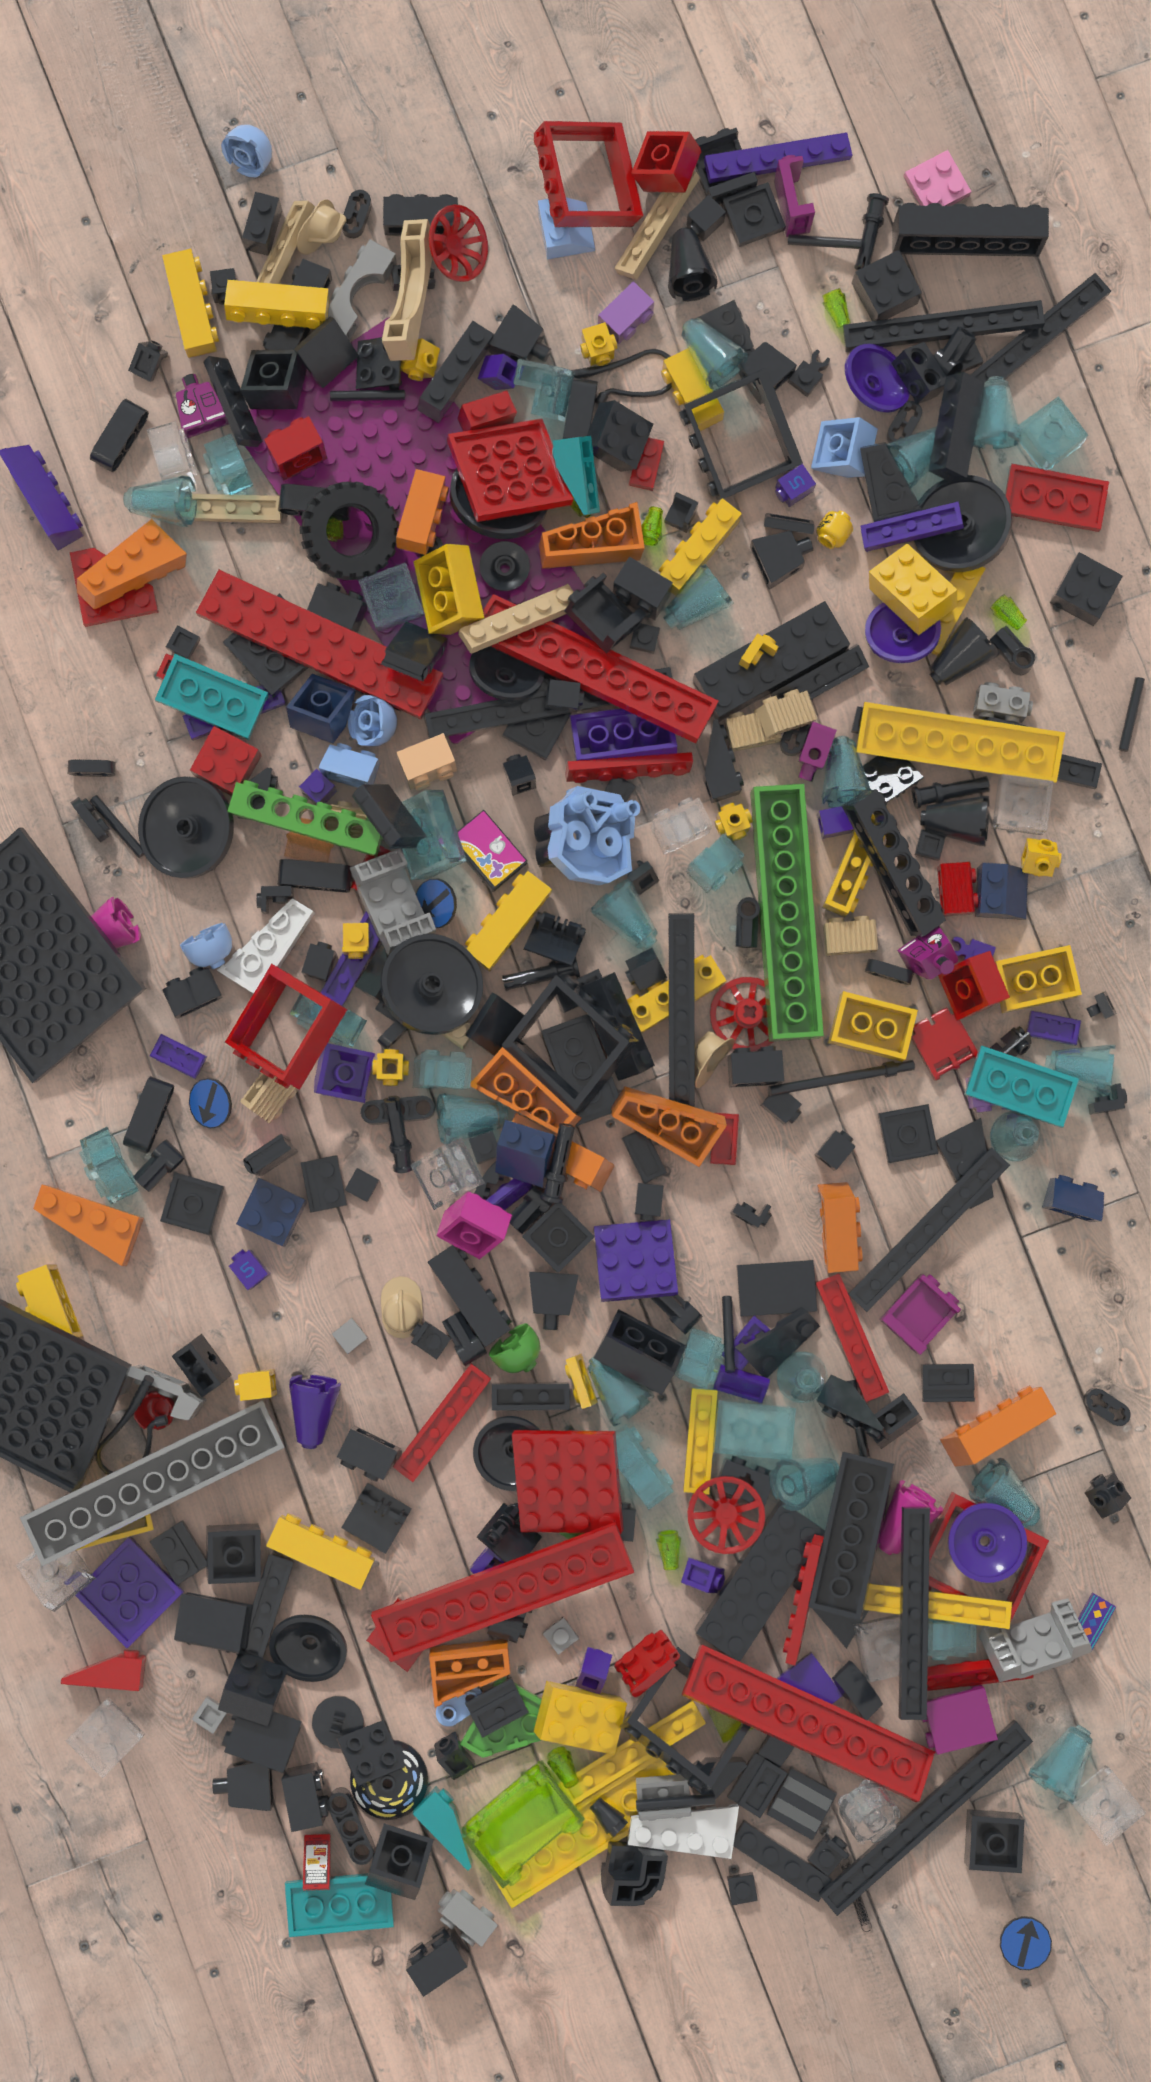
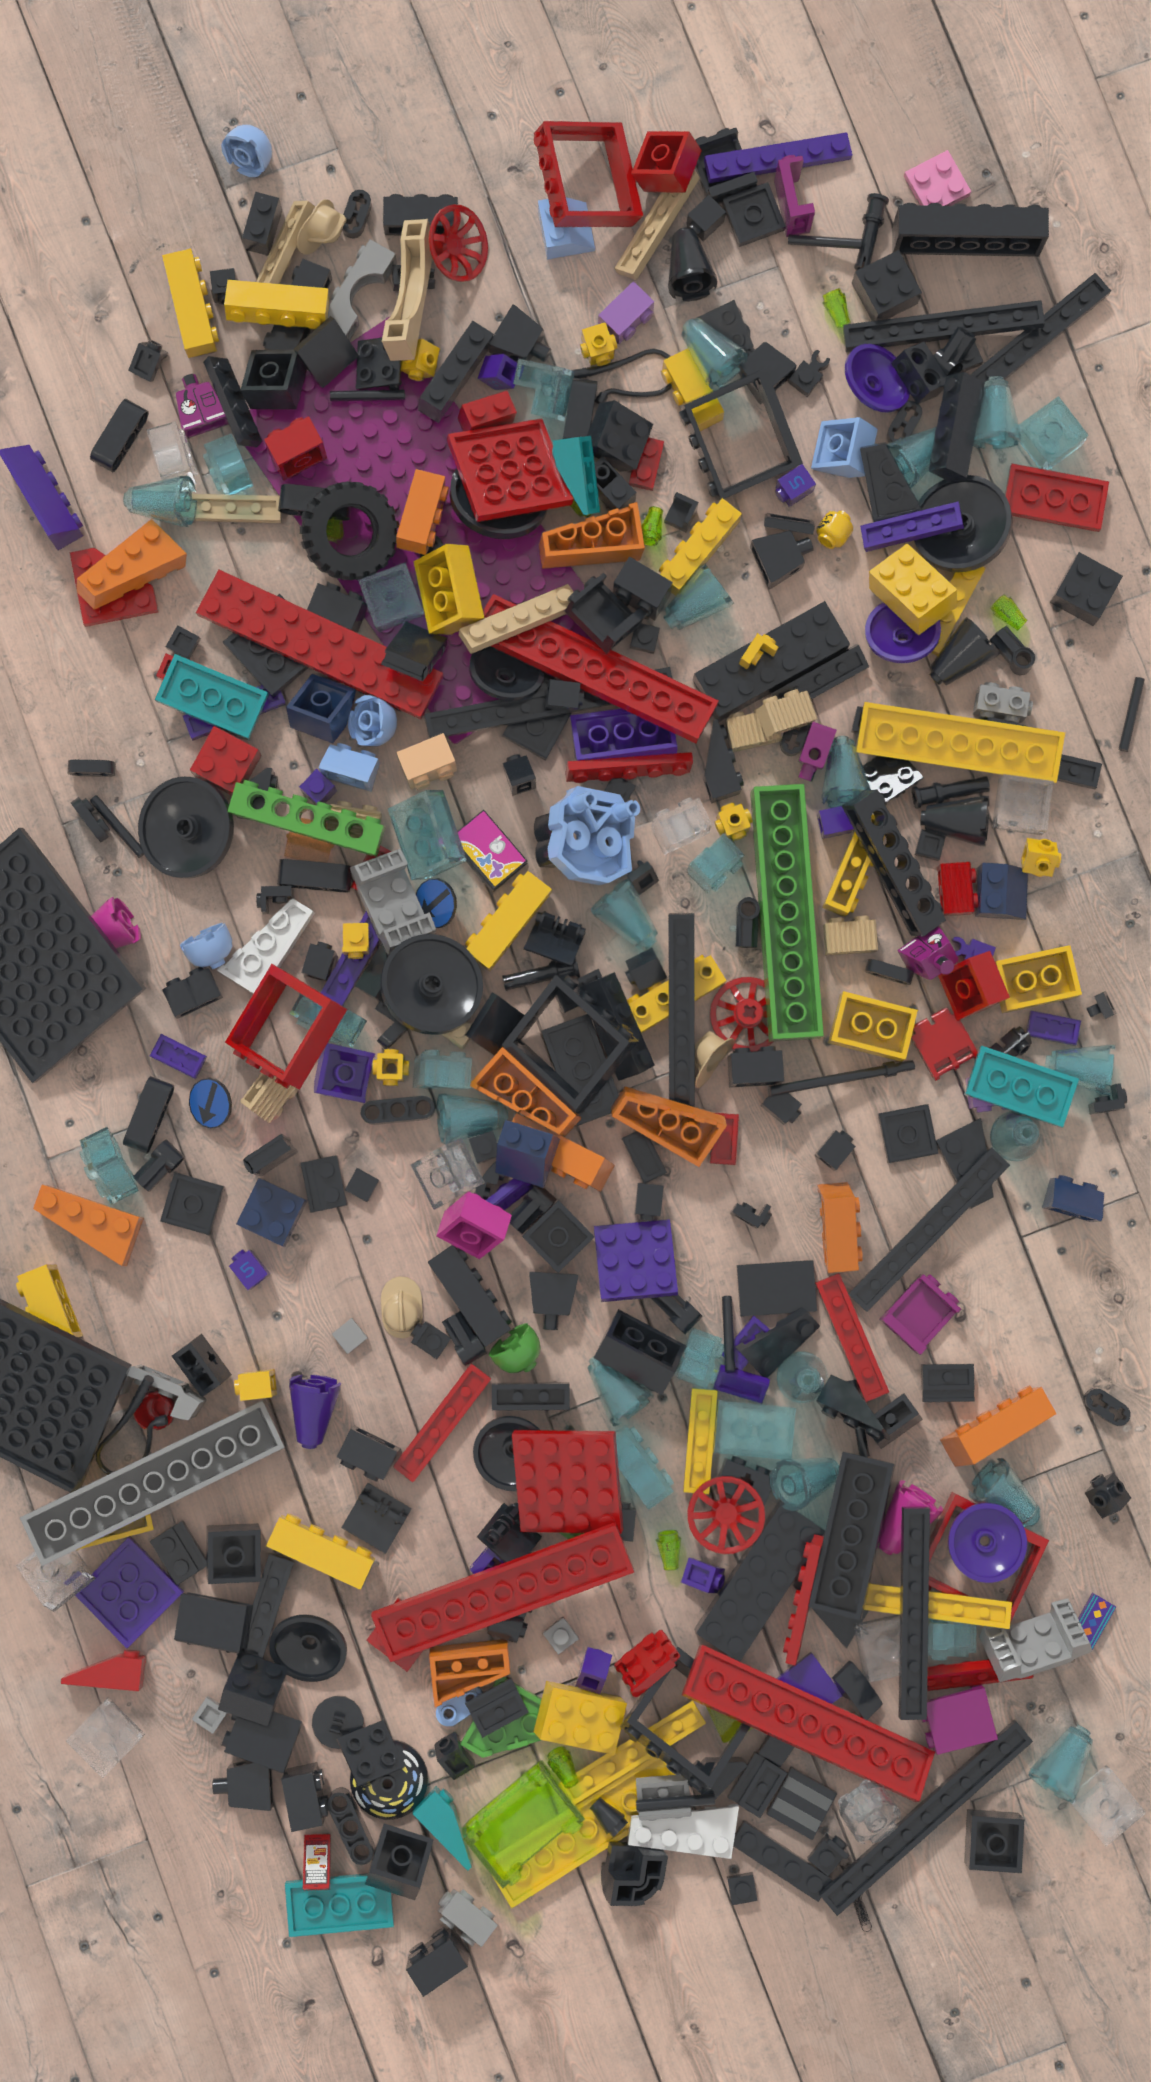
black piece [352,784,426,849] -> none
black pin [383,1096,416,1173] -> none
black dish [480,541,530,591] -> none
black pin [540,1123,576,1203] -> none
yellow plate [565,1353,598,1409] -> none
blue piece [999,1916,1052,1971] -> none
none -> black slope [594,456,637,510]

